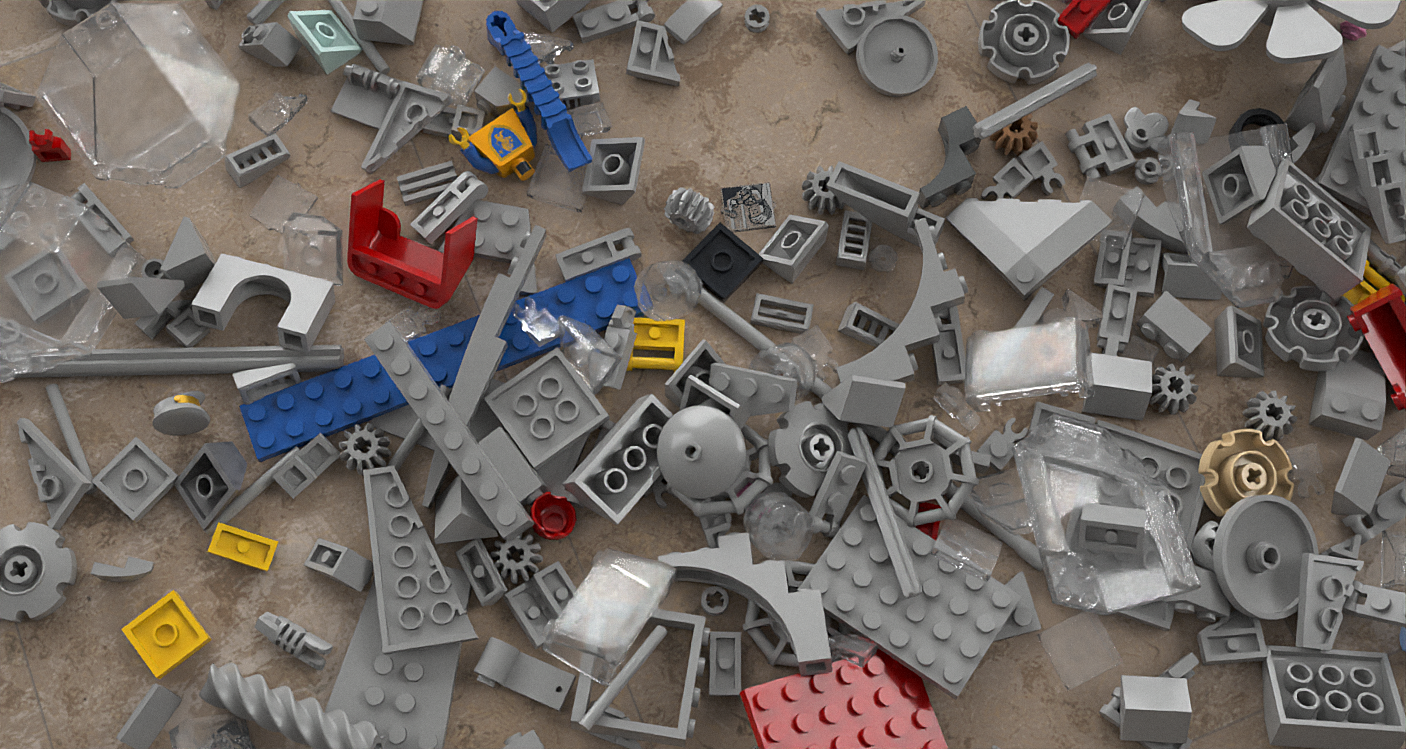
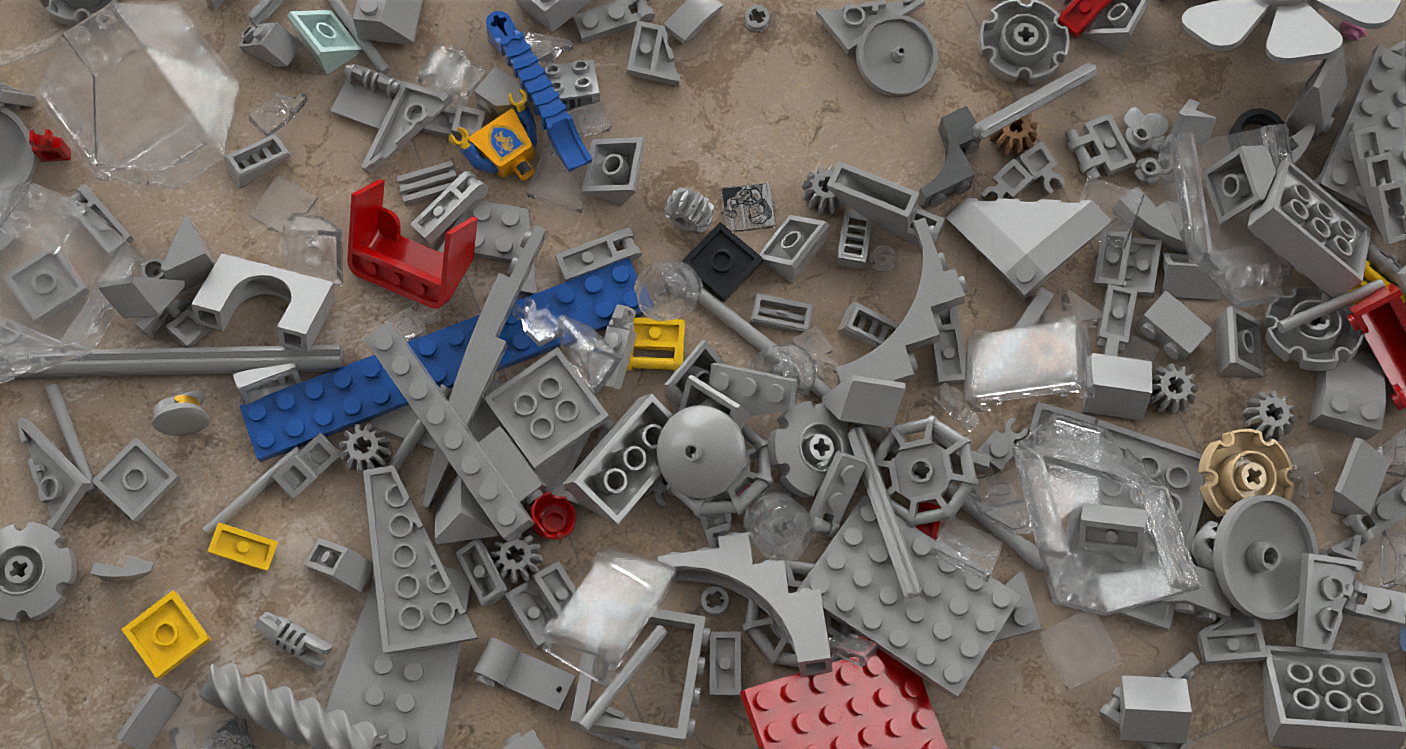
flat silver slope [174,441,247,530] -> none
none -> light grey bar [1277,279,1385,333]

